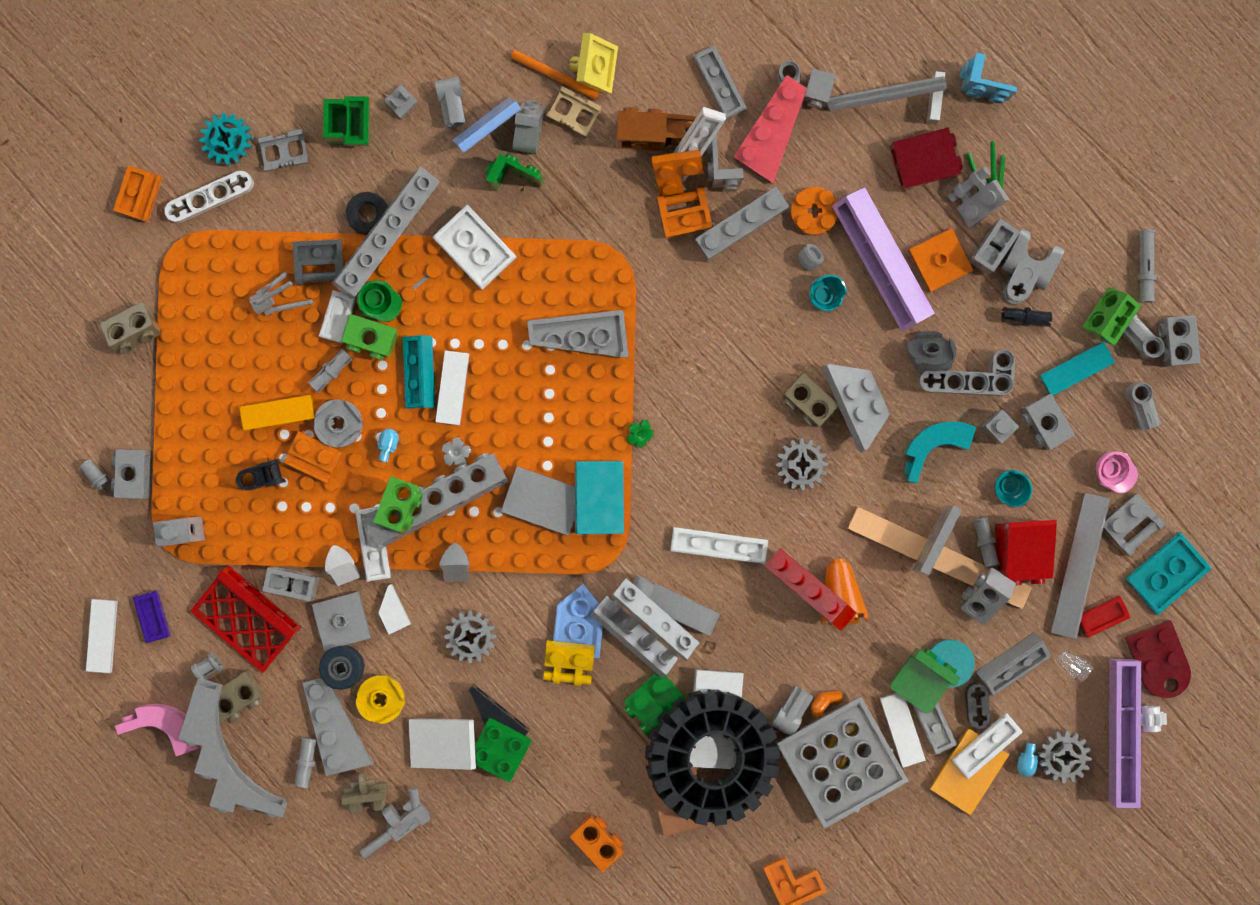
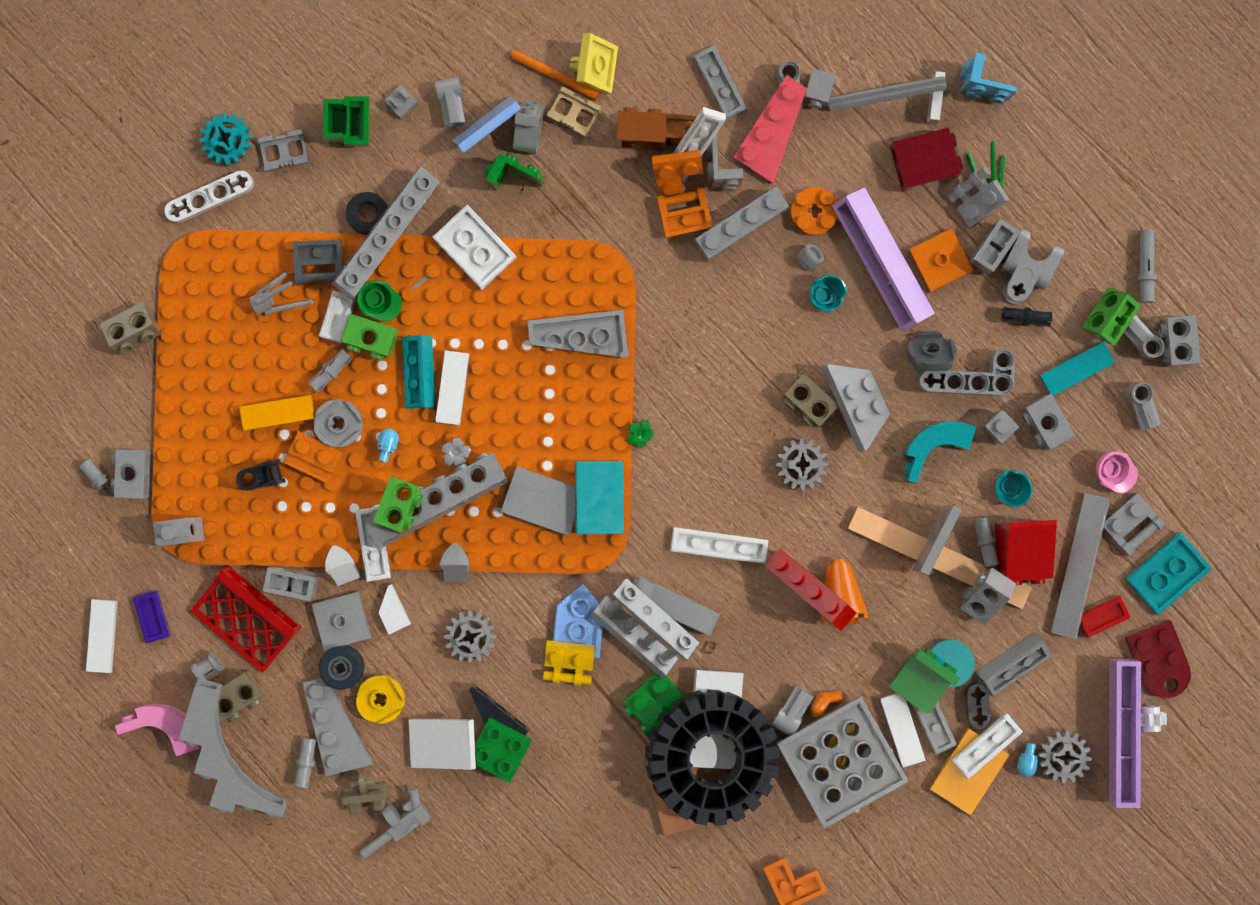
orange plate [113,165,163,222] -> none
orange brick [570,813,624,873] -> none
clear cone [1055,649,1094,683] -> none

